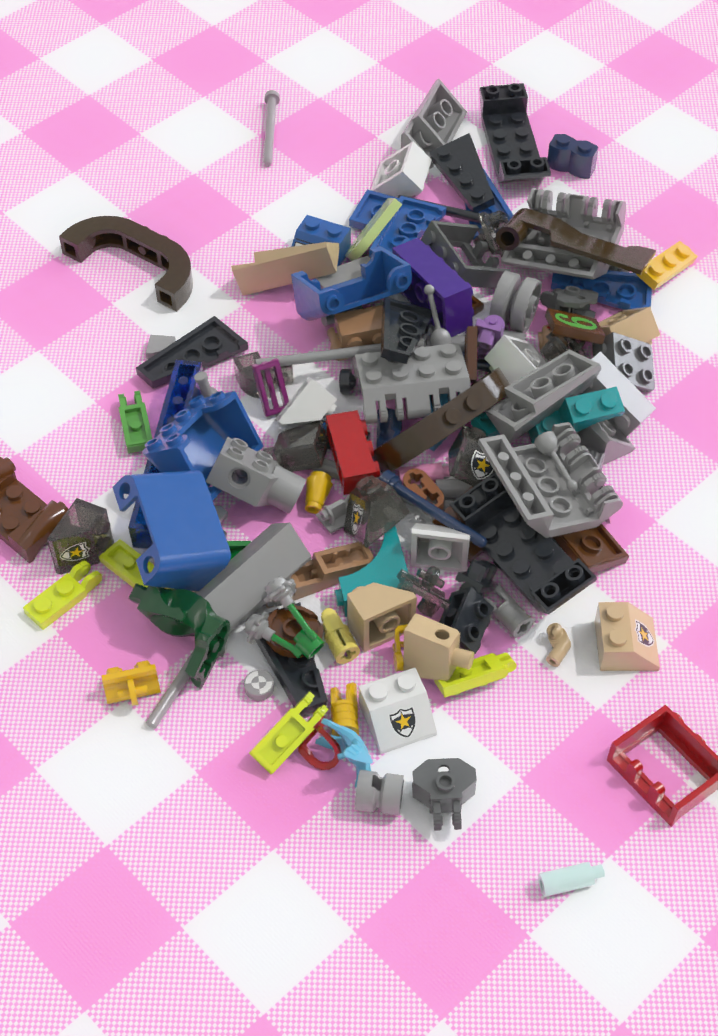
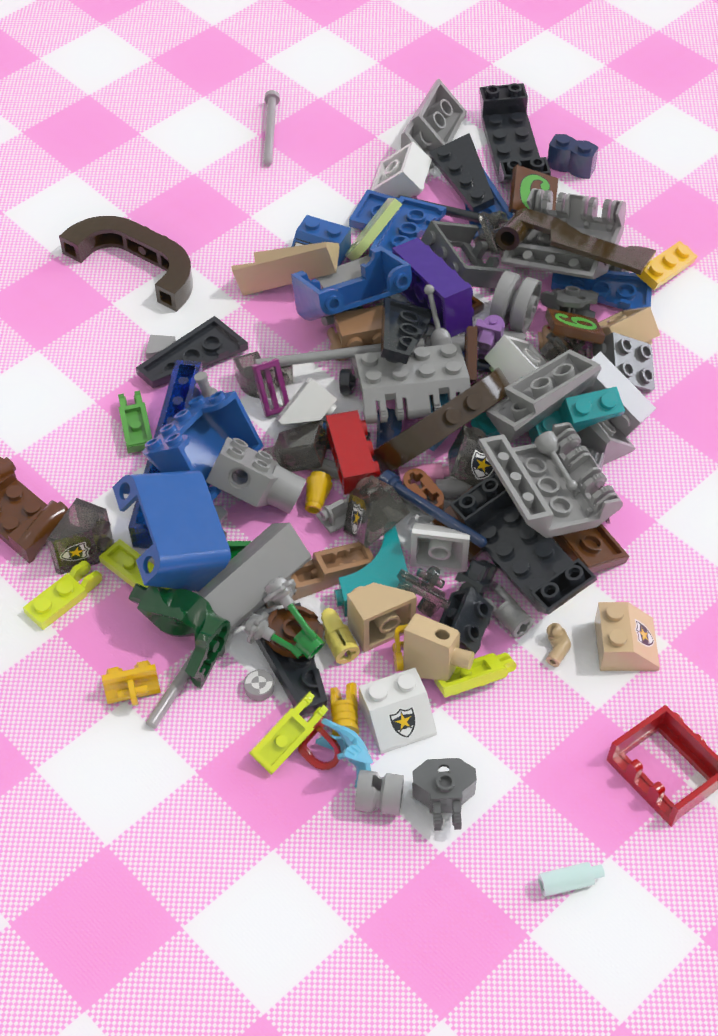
none -> reddish brown tile [508,165,558,213]

